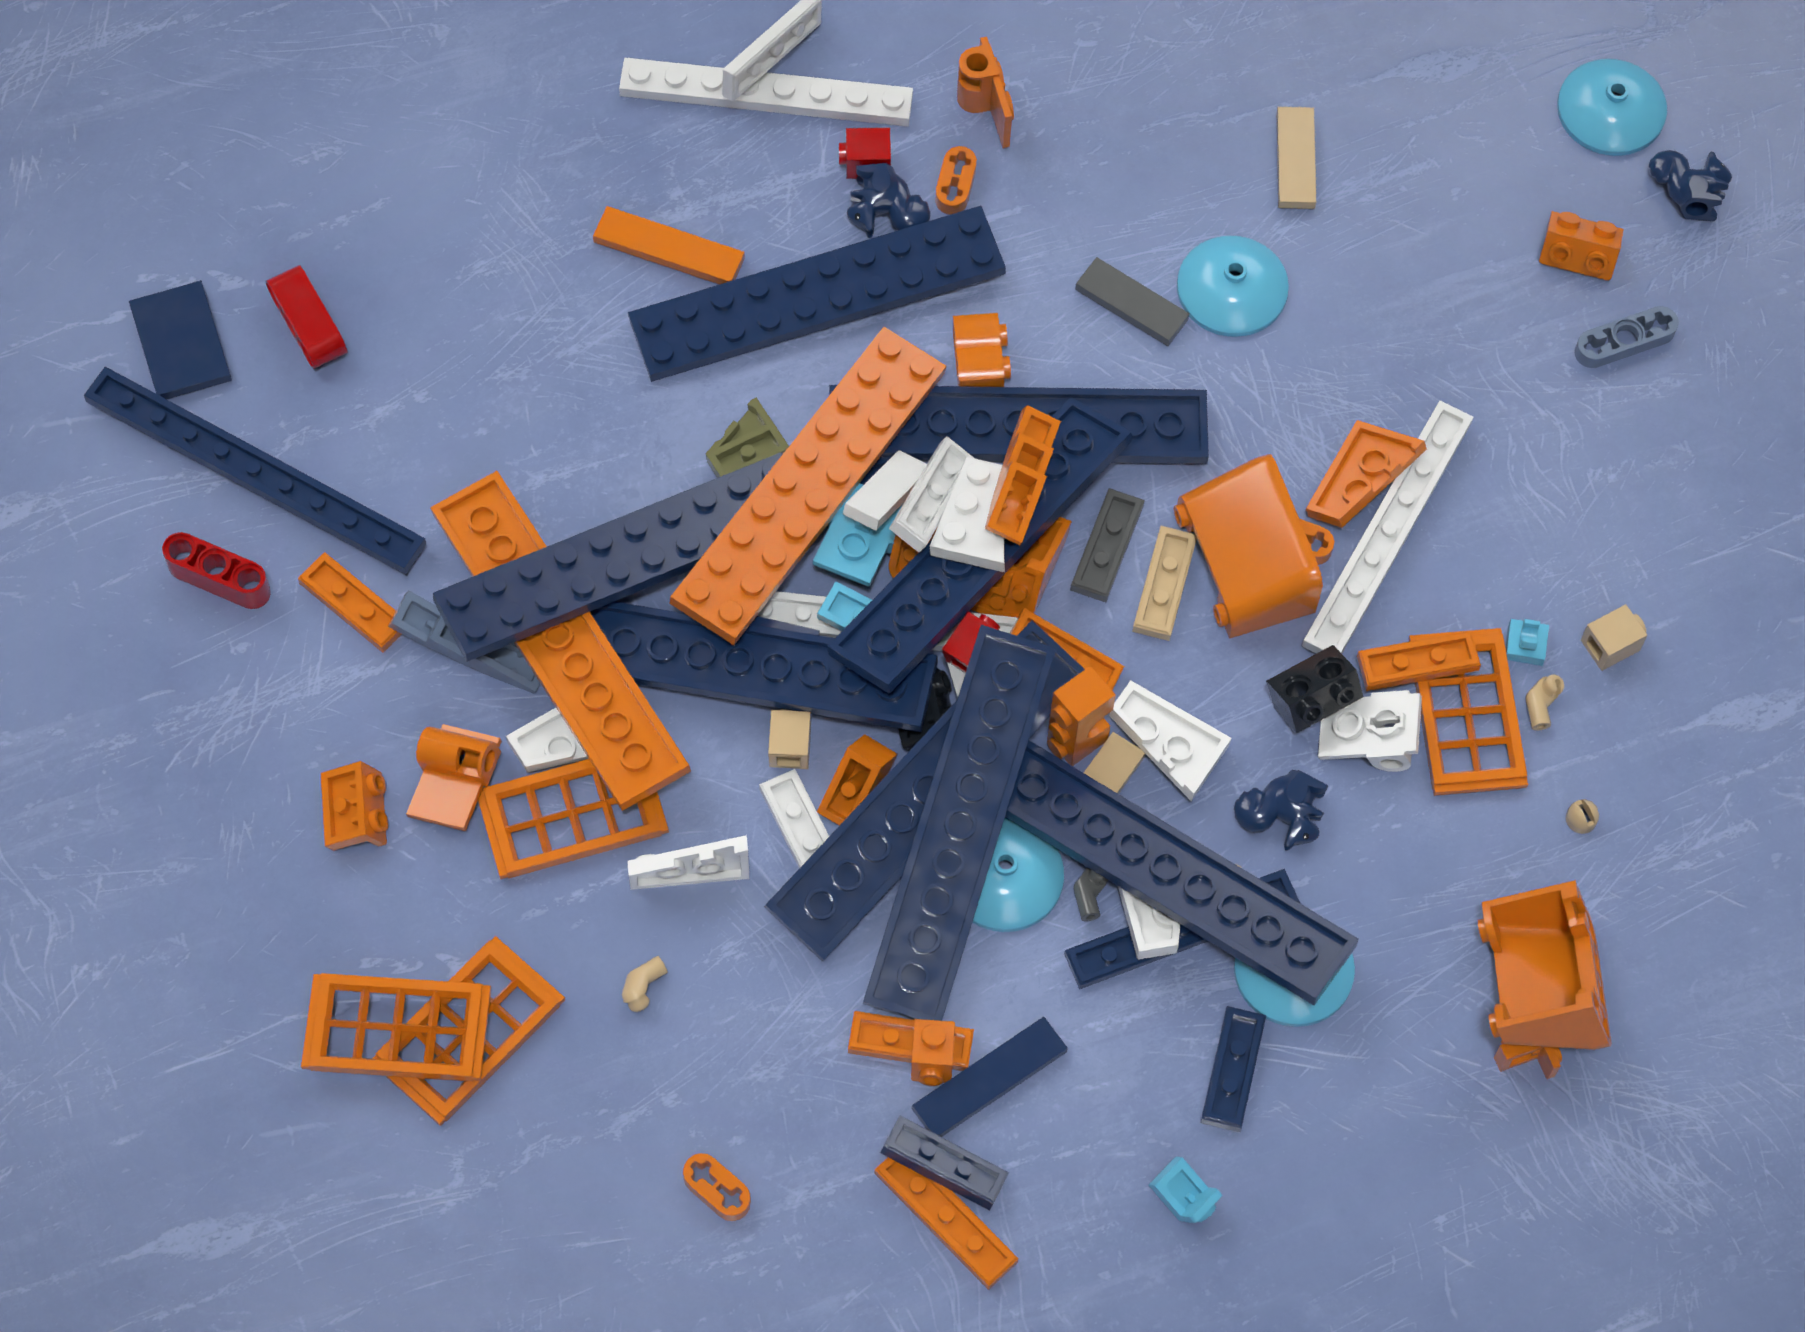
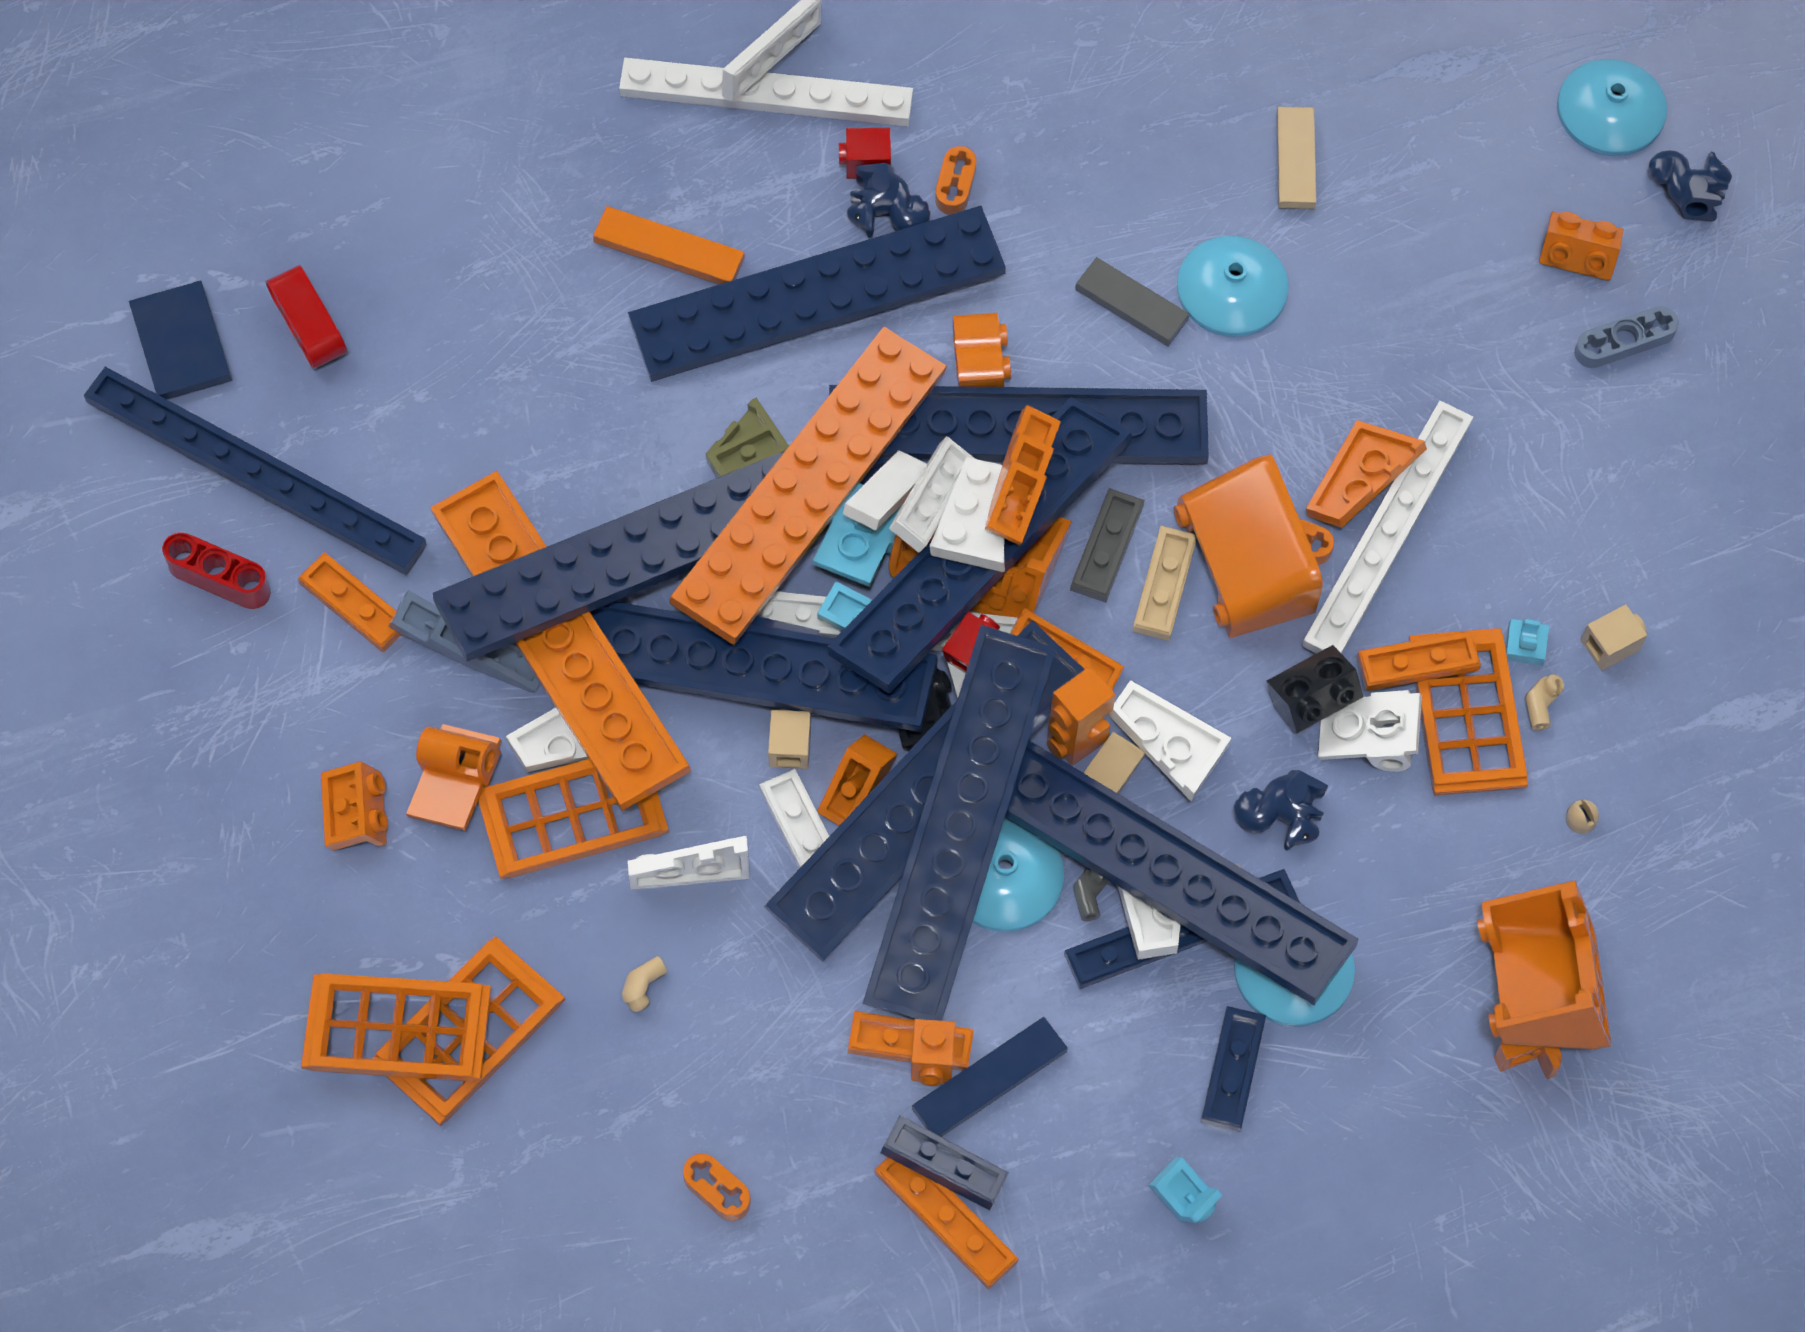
orange piece [957,36,1014,148] -> none

